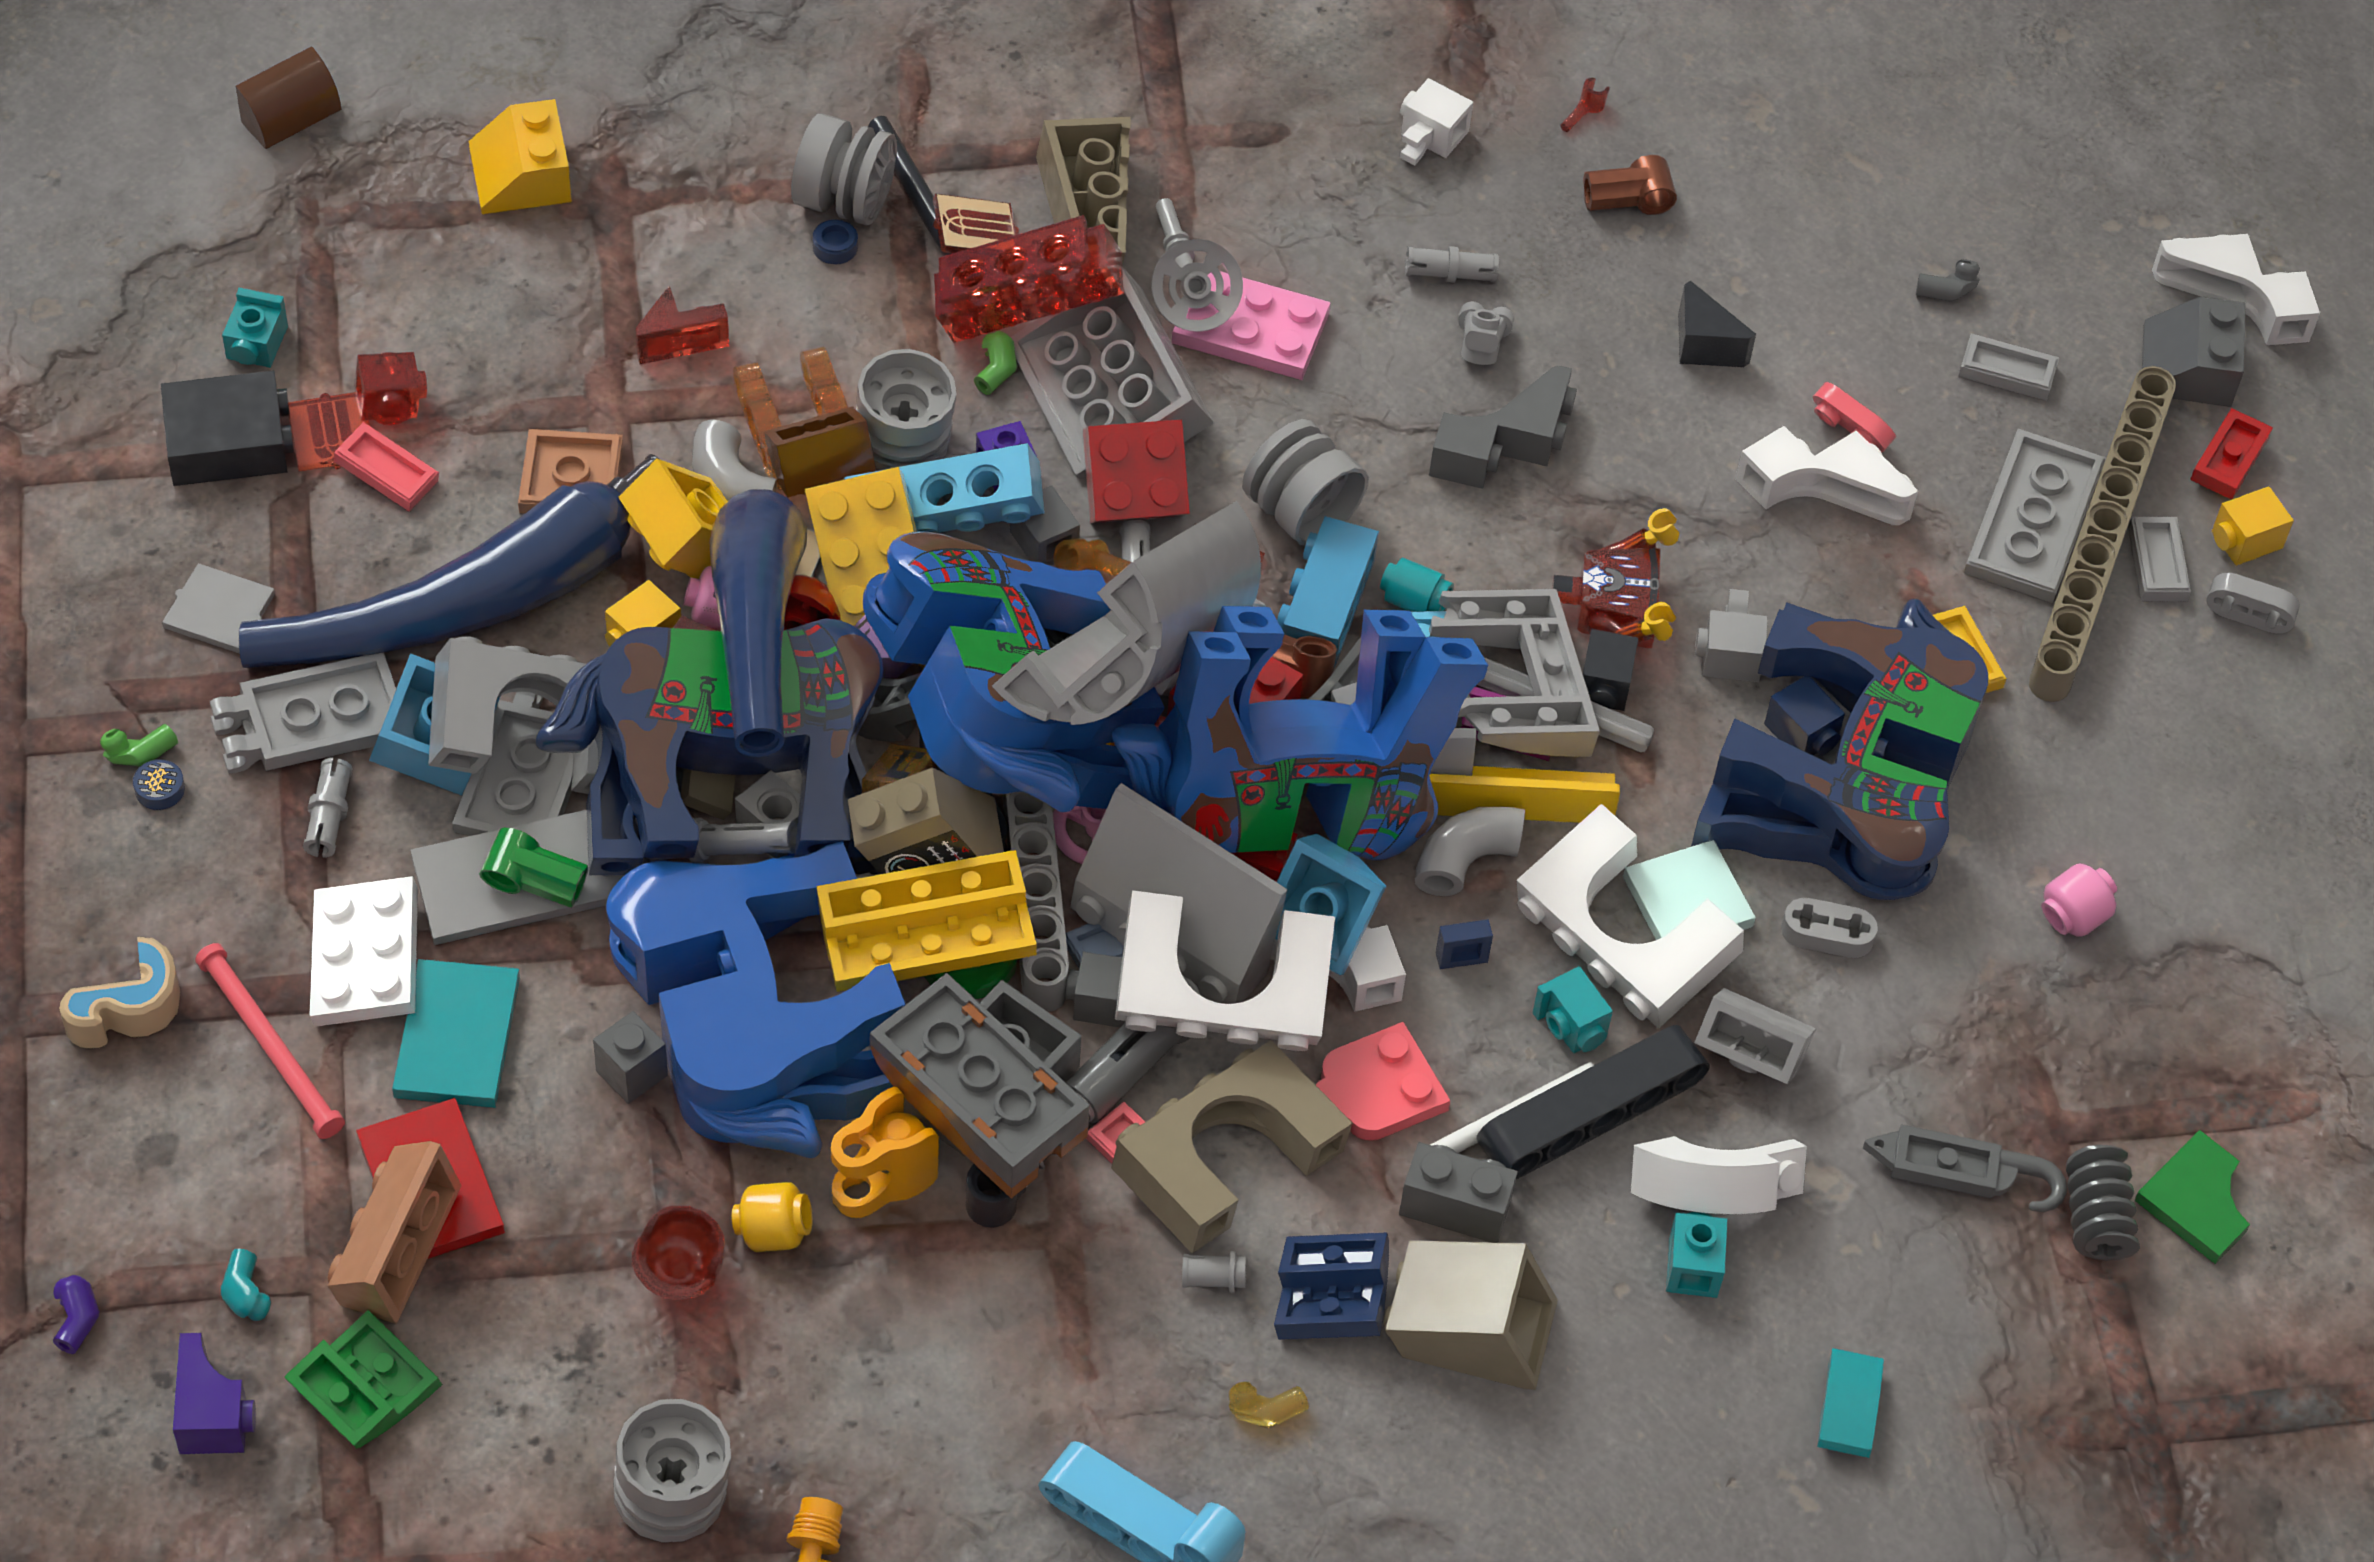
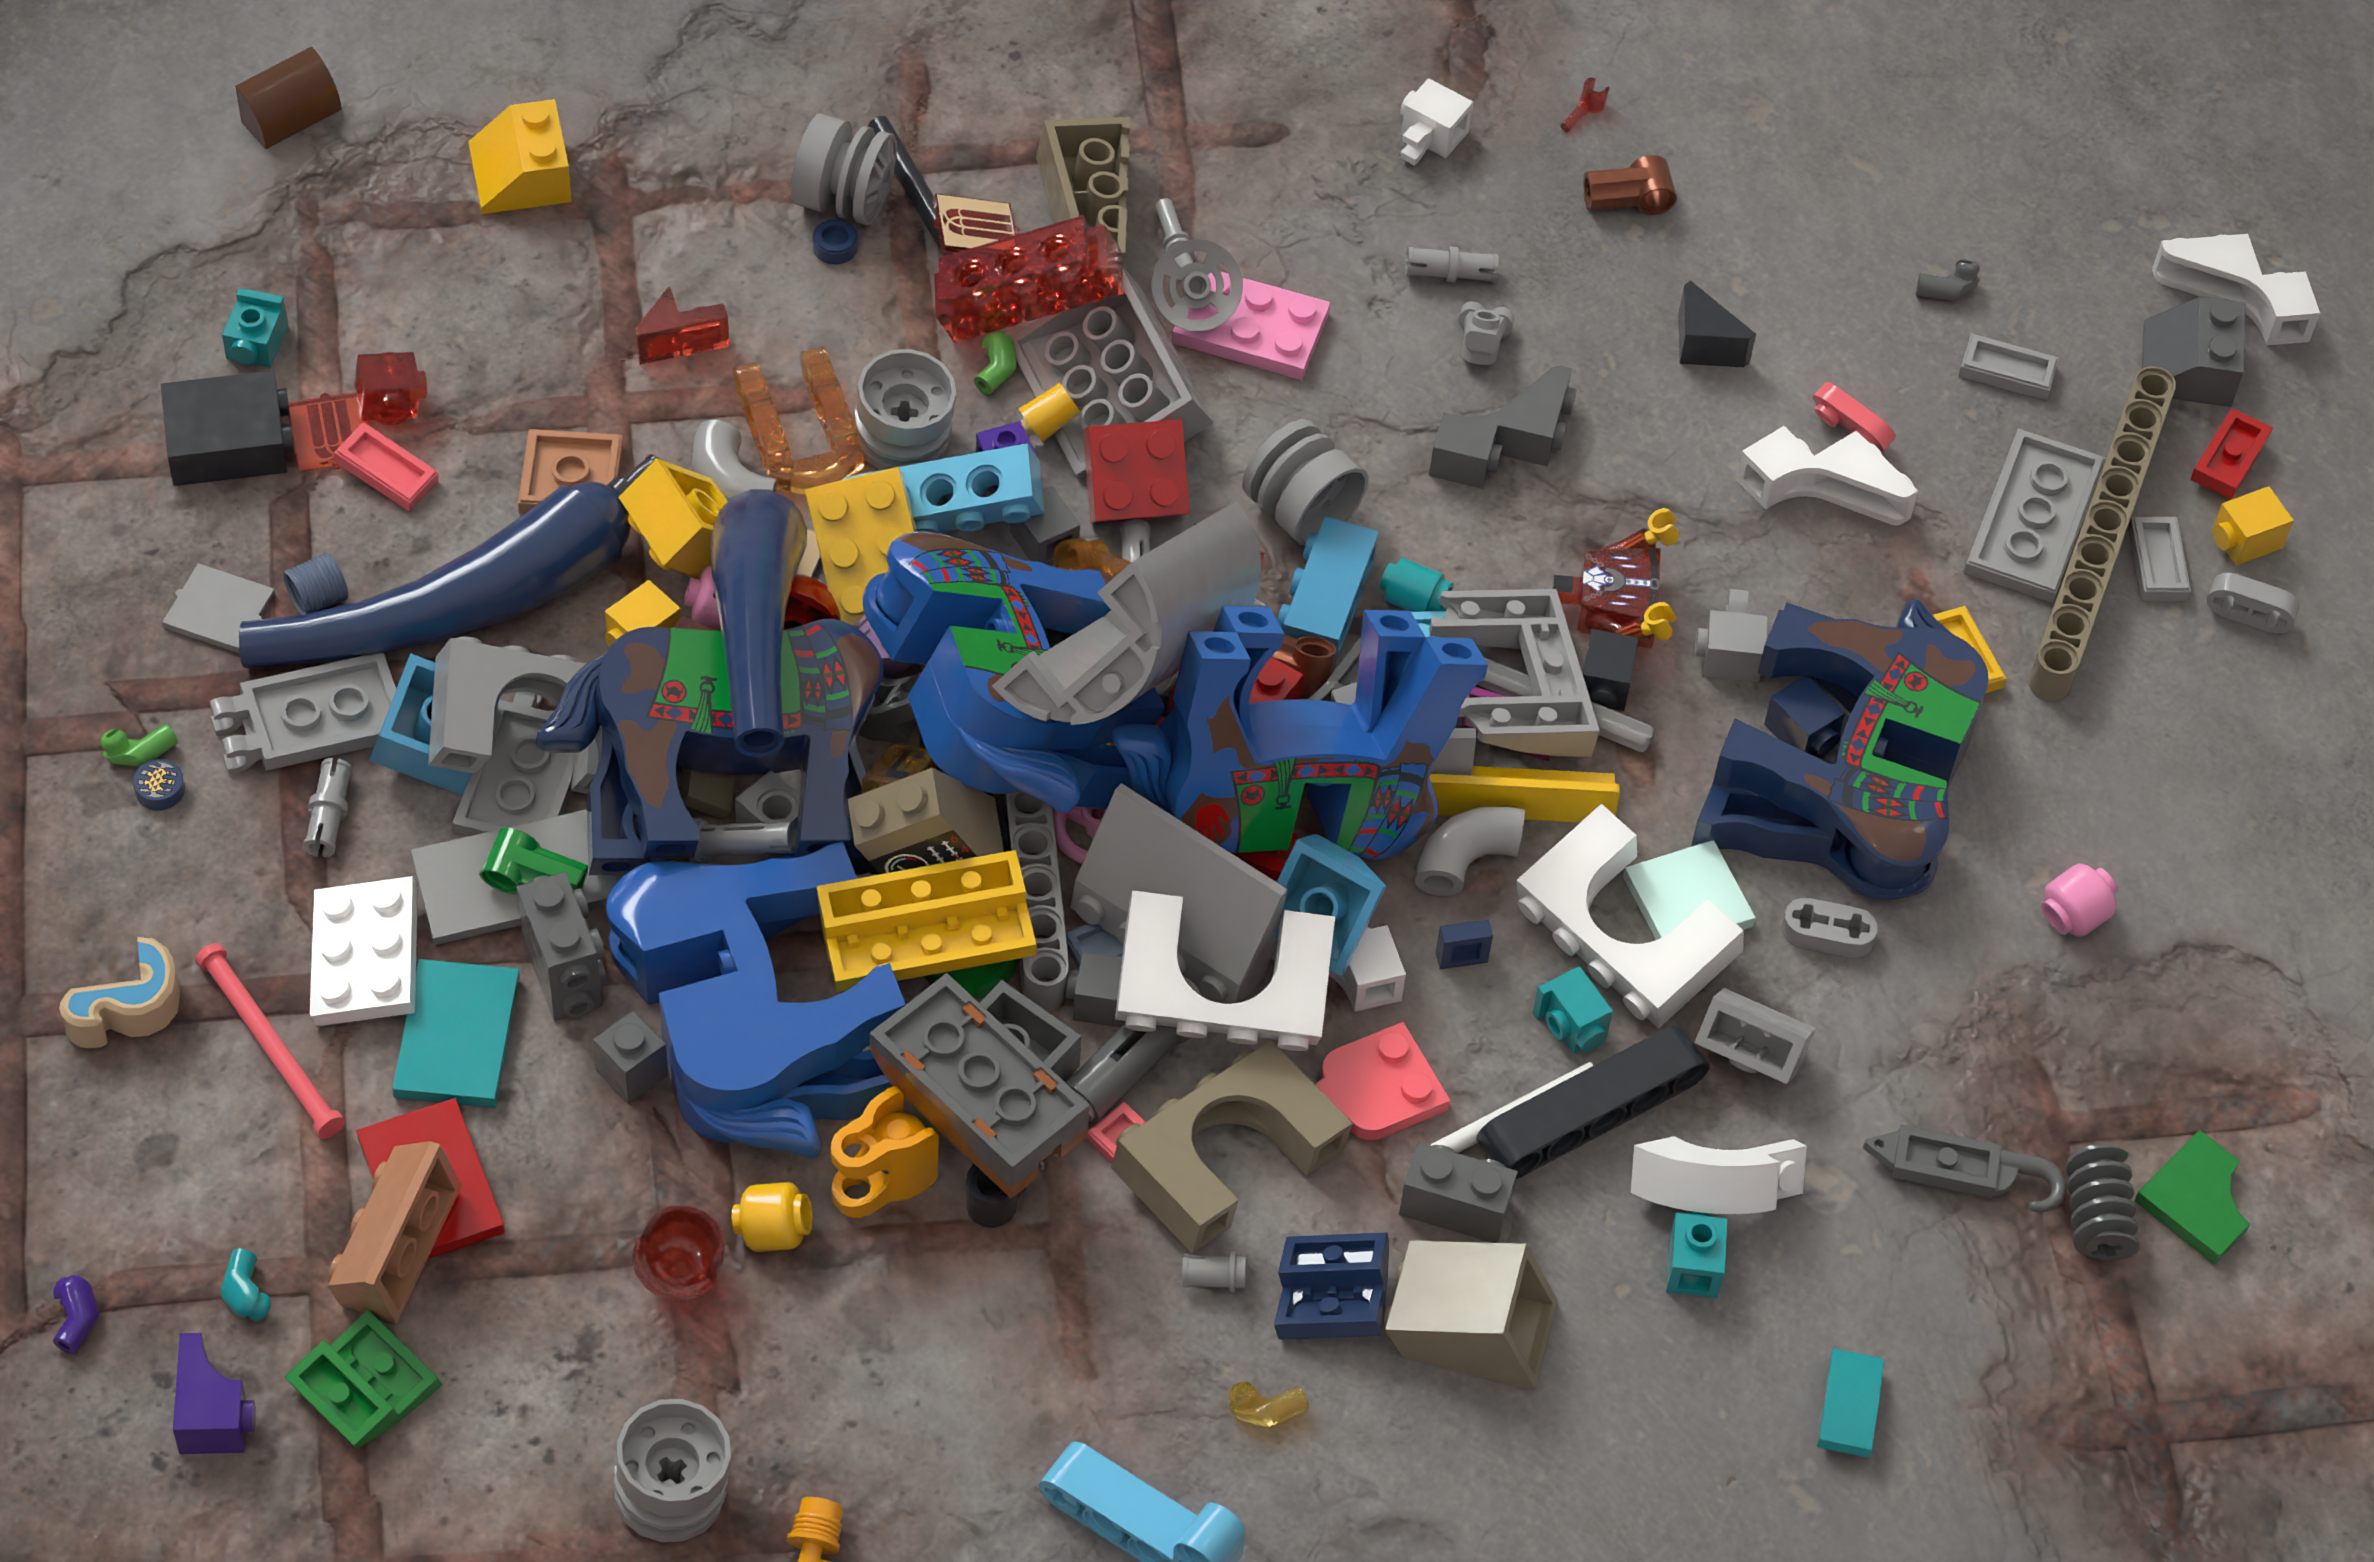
reddish brown brick [764,406,876,498] -> none
none -> sand blue piece [283,552,349,615]
none -> dark grey brick [517,872,608,1021]
none -> yellow piece [1005,382,1081,449]

